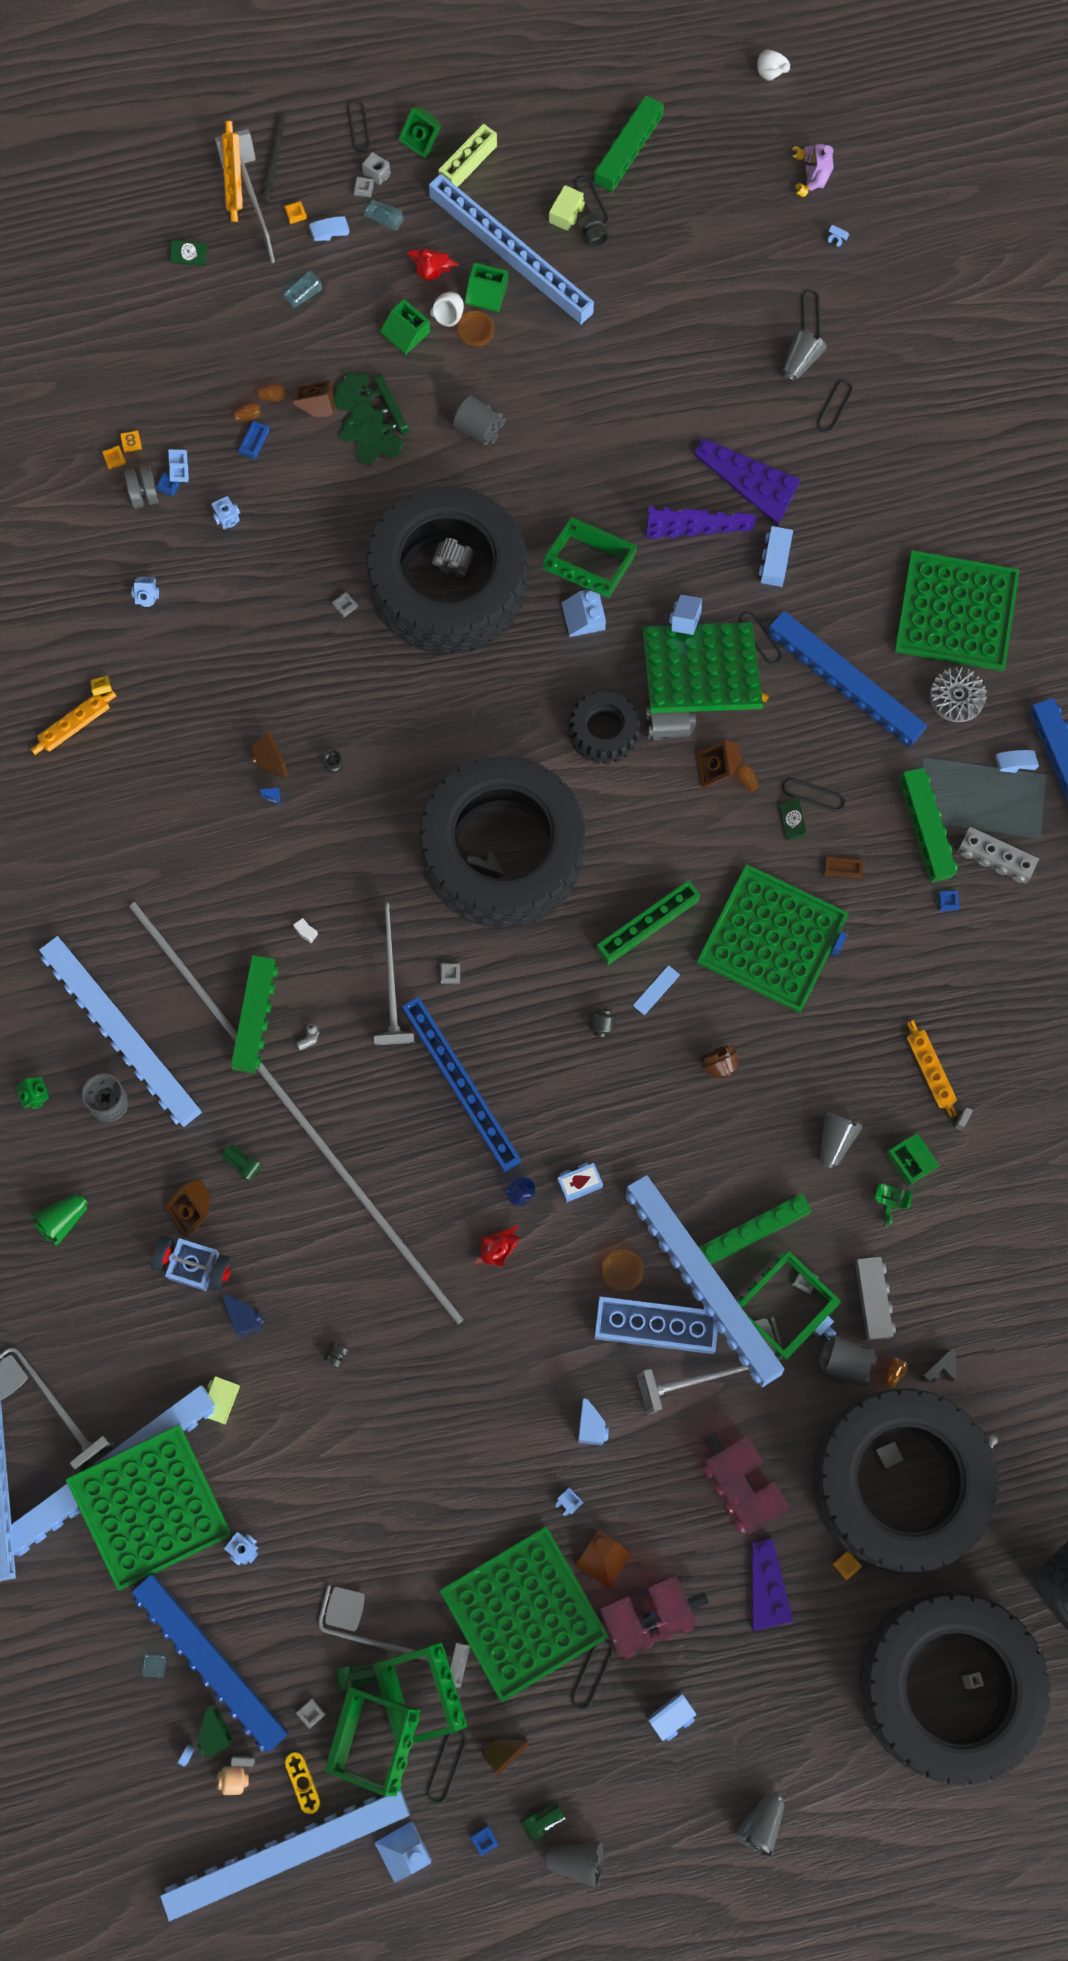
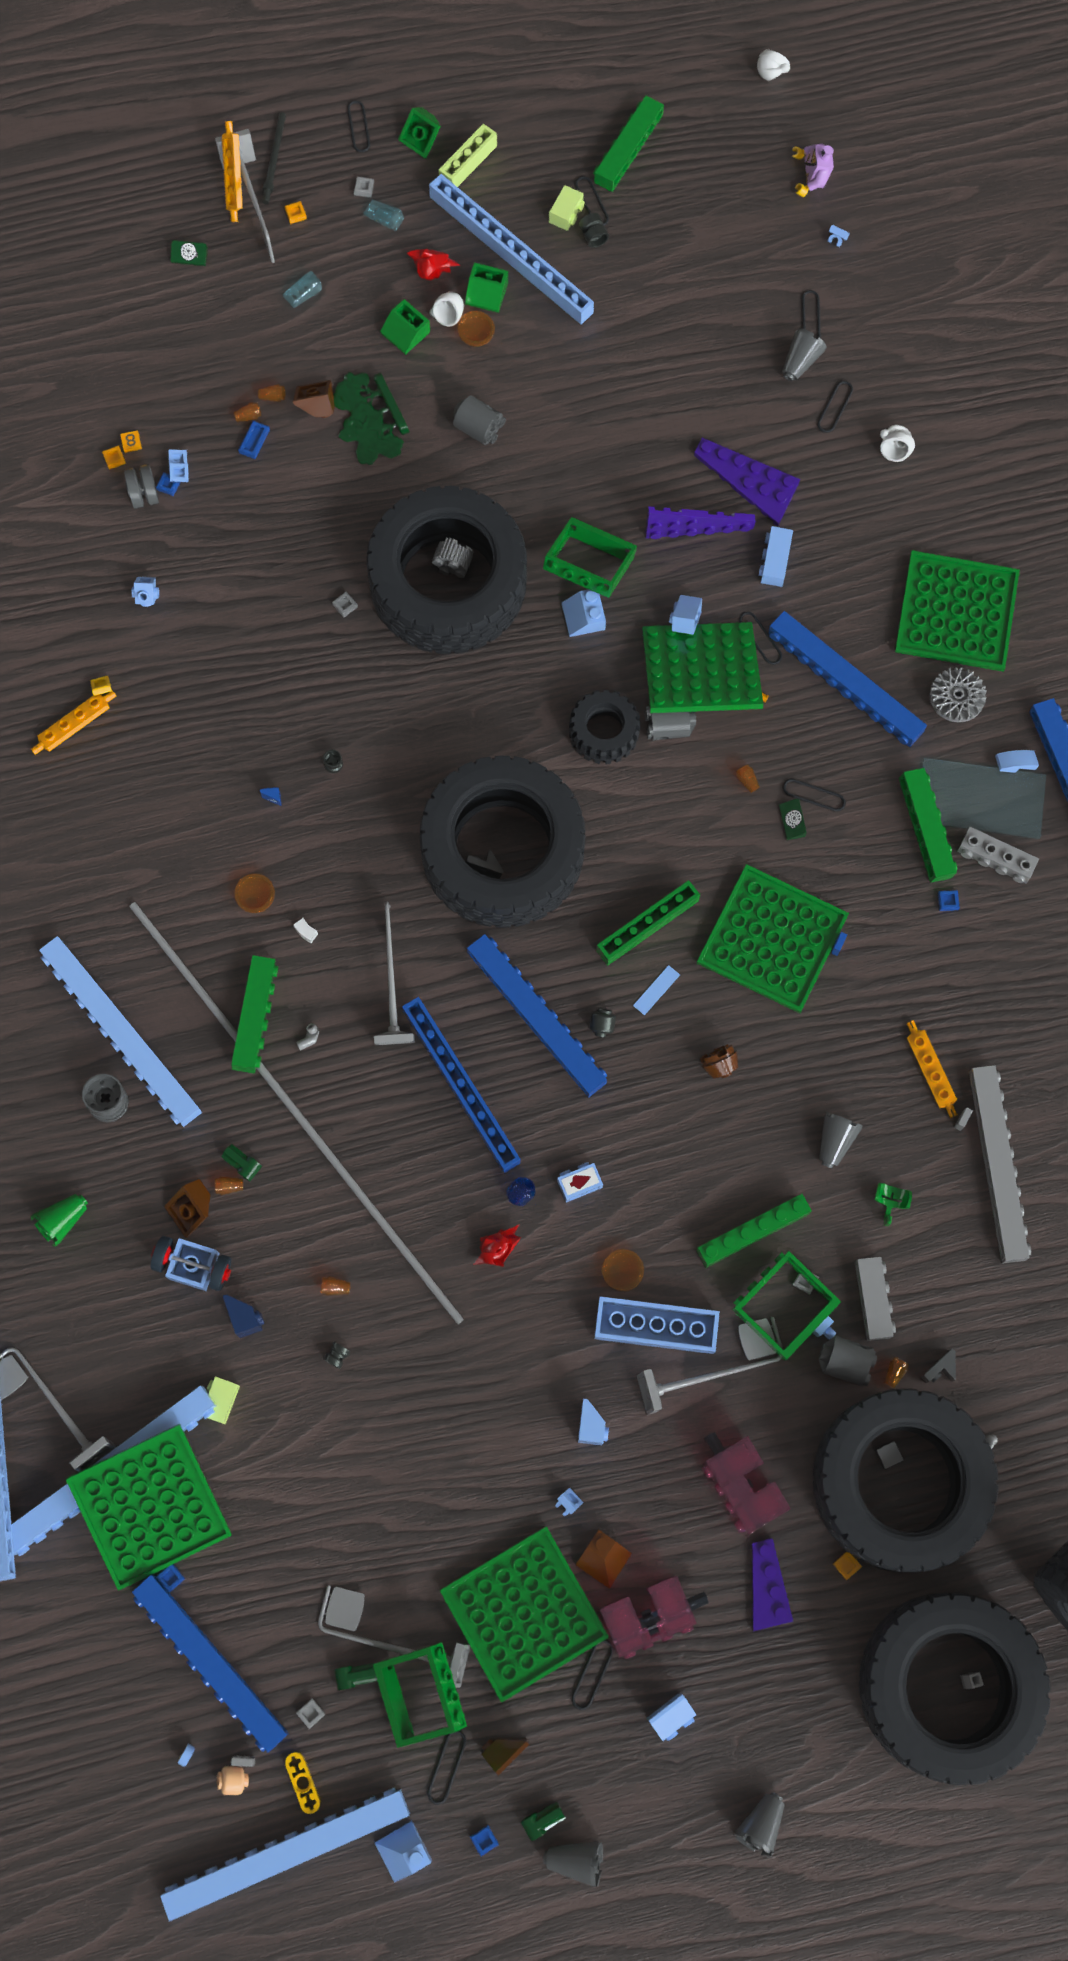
green brick [16,1077,49,1109] -> none
clear light blue tile [142,1654,167,1678] -> none
dark green slope [197,1704,235,1758] -> none
light blue brick [212,496,240,529] -> none
light blue brick [225,1532,259,1565] -> none
reddish brown slope [250,731,289,778] -> none
light blue slope [309,216,350,241] -> none
green window [325,1687,420,1796] -> none
light grey brick [362,152,390,185] -> none
light grey tile [441,963,460,984] -> none
light blue brick [626,1175,784,1387] -> none
reddish brown slope [696,740,742,788] -> none
reddish brown tile [824,856,863,880] -> none
green slope [885,1134,940,1187] -> none
none -> blue tile [156,1564,185,1593]
none -> clear orange cone [215,1176,243,1196]
none -> clear orange piece [235,874,275,913]
none -> clear orange cone [321,1276,350,1296]
none -> blue brick [467,934,607,1098]
none -> white piece [880,425,915,462]
none -> light grey brick [969,1065,1031,1263]

